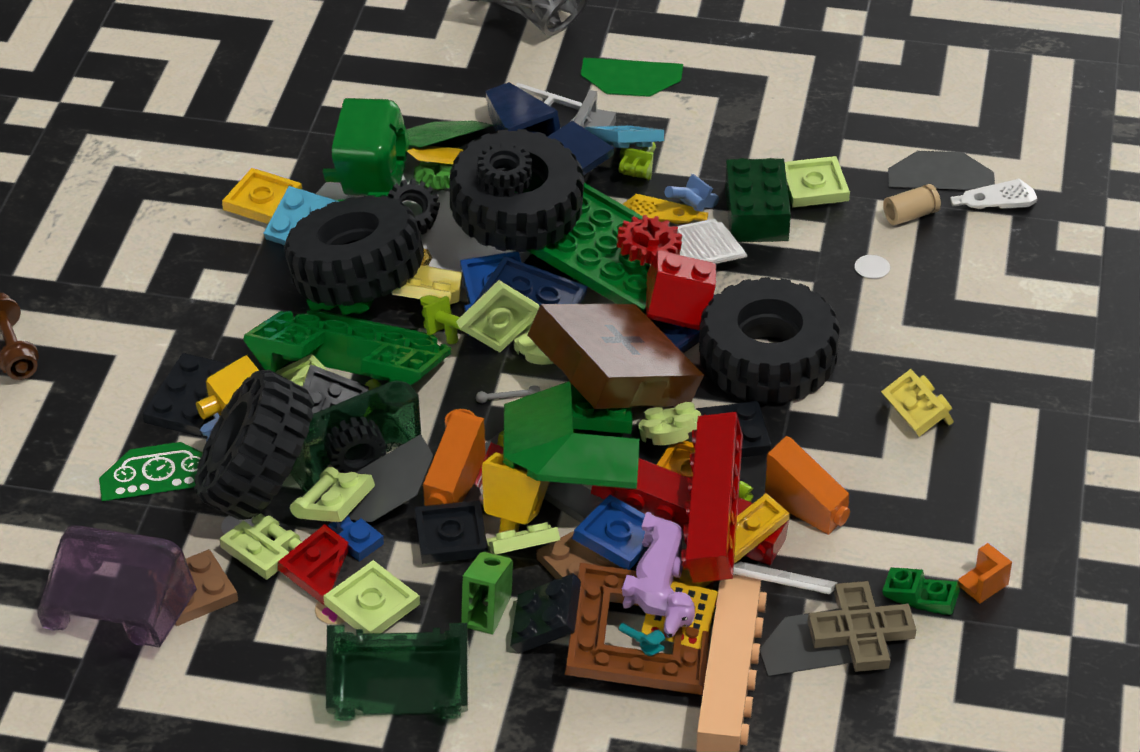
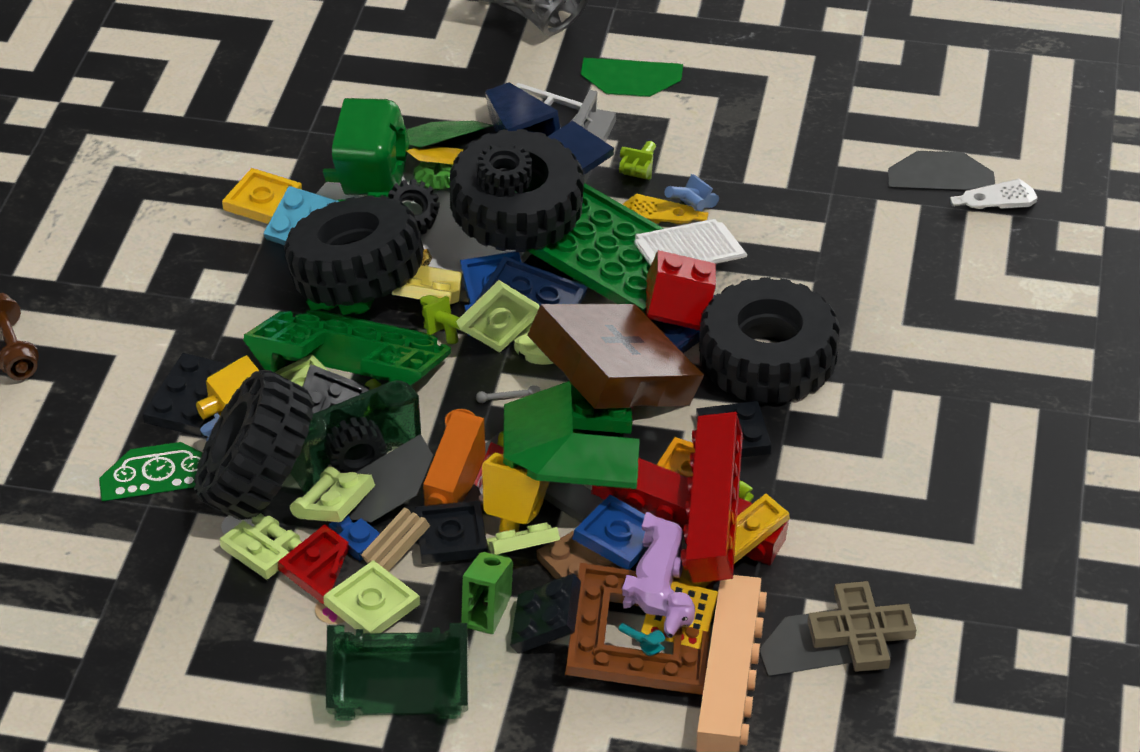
clear purple windscreen [37,525,197,648] -> none
medium nougat plate [148,549,238,626] -> none
medium azure plate [585,125,664,148] -> none
red gear [616,215,682,266] -> none
yellowish green plate [638,402,701,445] -> none
dark green brick [725,158,791,242] -> none
white window [733,562,838,594] -> none
orange slope [765,436,850,535] -> none
yellowish green plate [785,156,850,207] -> none
white sticker [855,255,890,278] -> none
light yellow bracket [881,369,954,437] -> none
green slope [882,567,960,615] -> none
tan piece [883,184,941,226] -> none
orange panel [958,543,1012,604] -> none
none -> tan tile [361,507,430,572]

